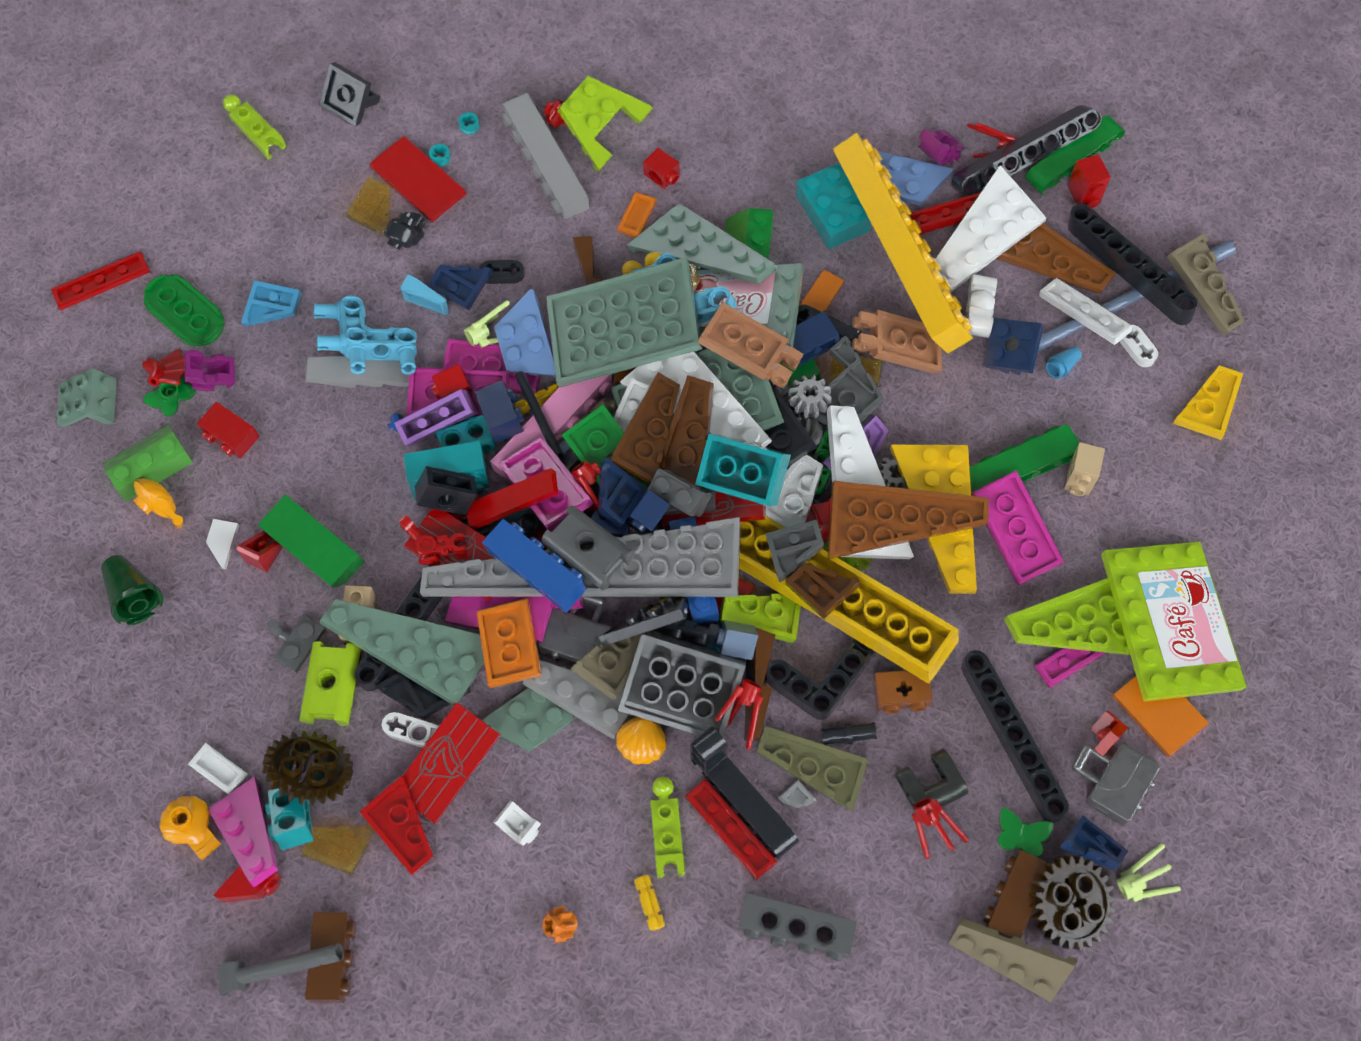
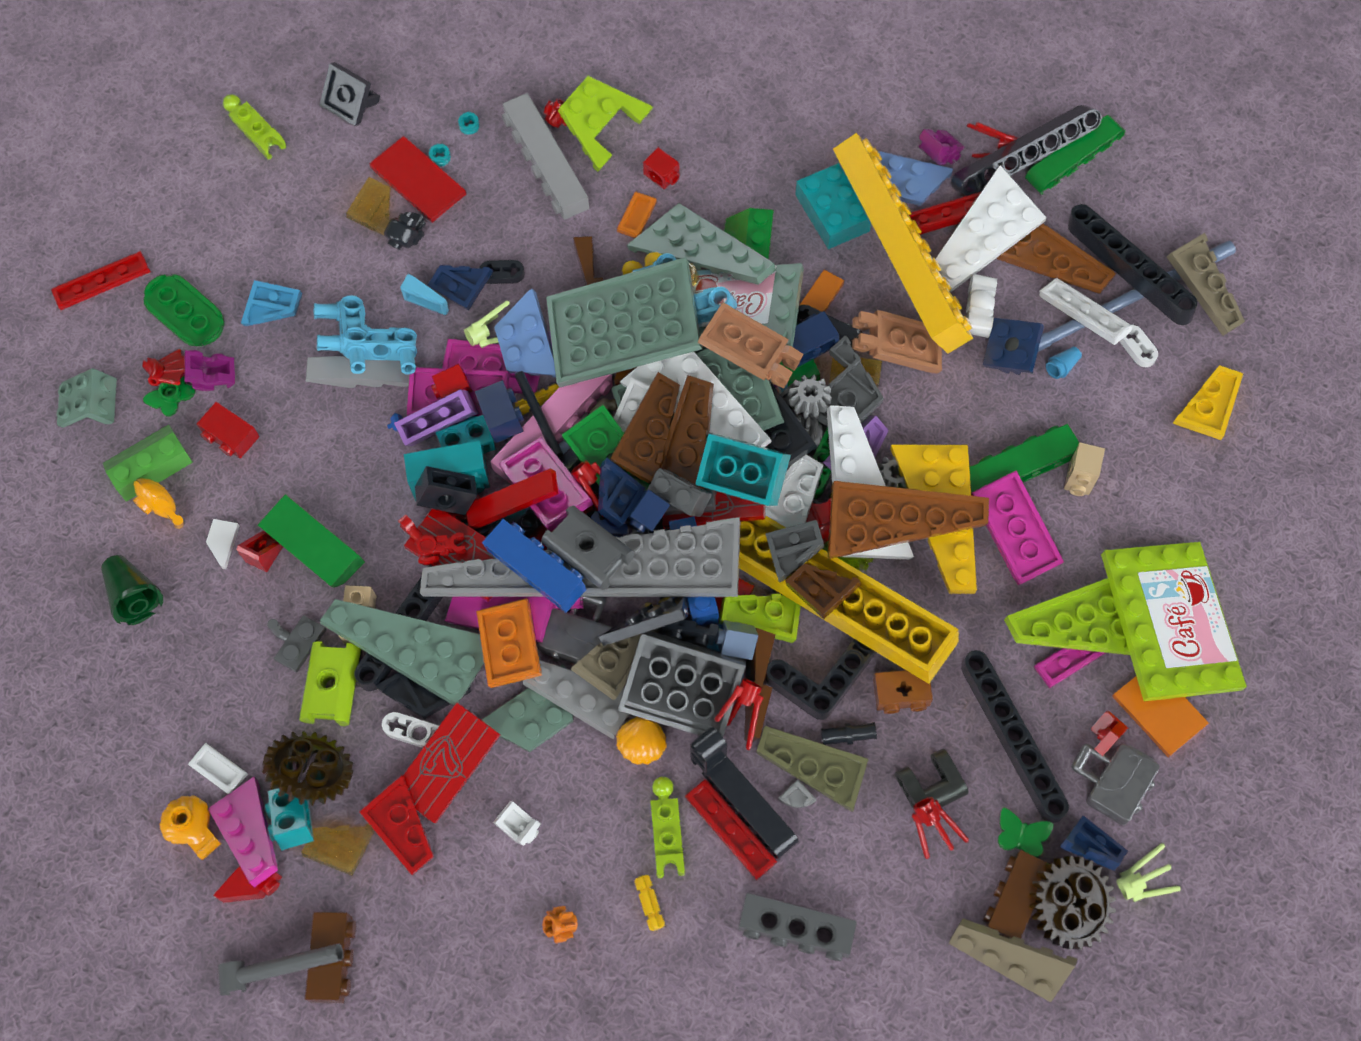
red brick [1067,154,1111,209] -> none

